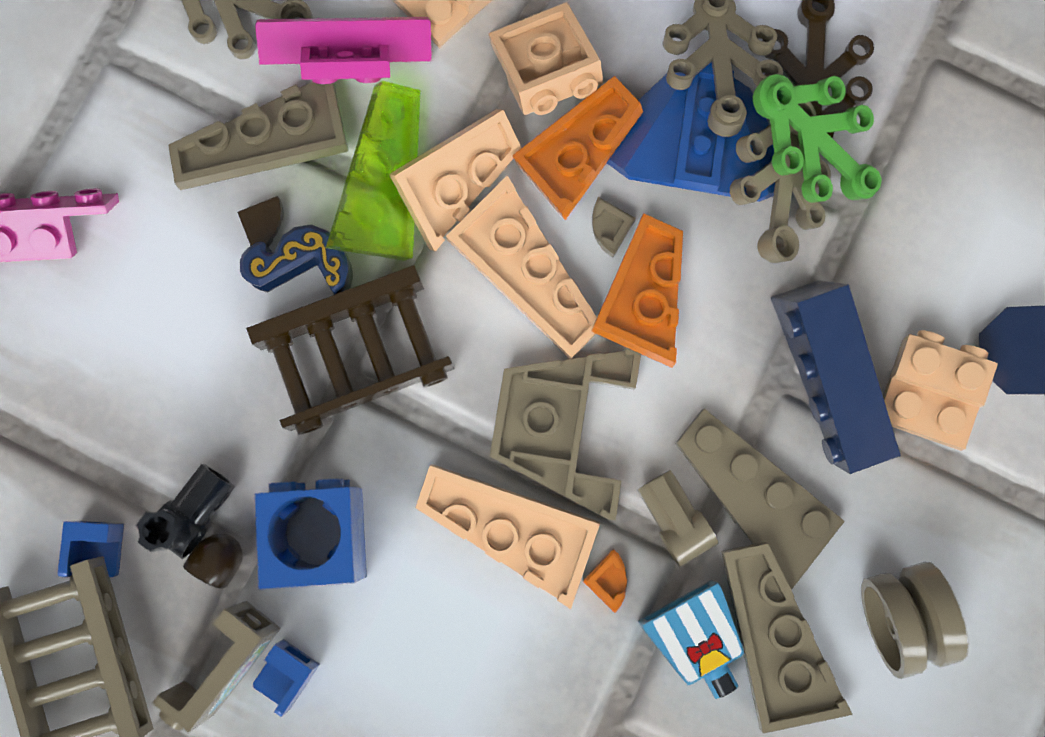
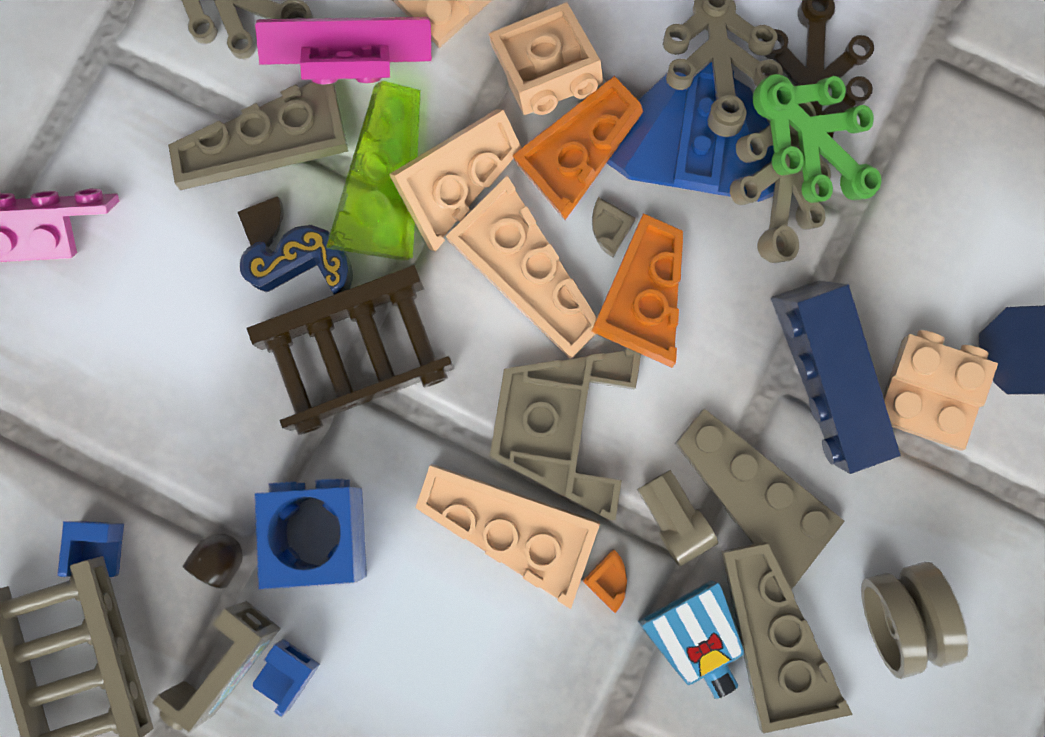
black piece [136,464,235,559] -> none

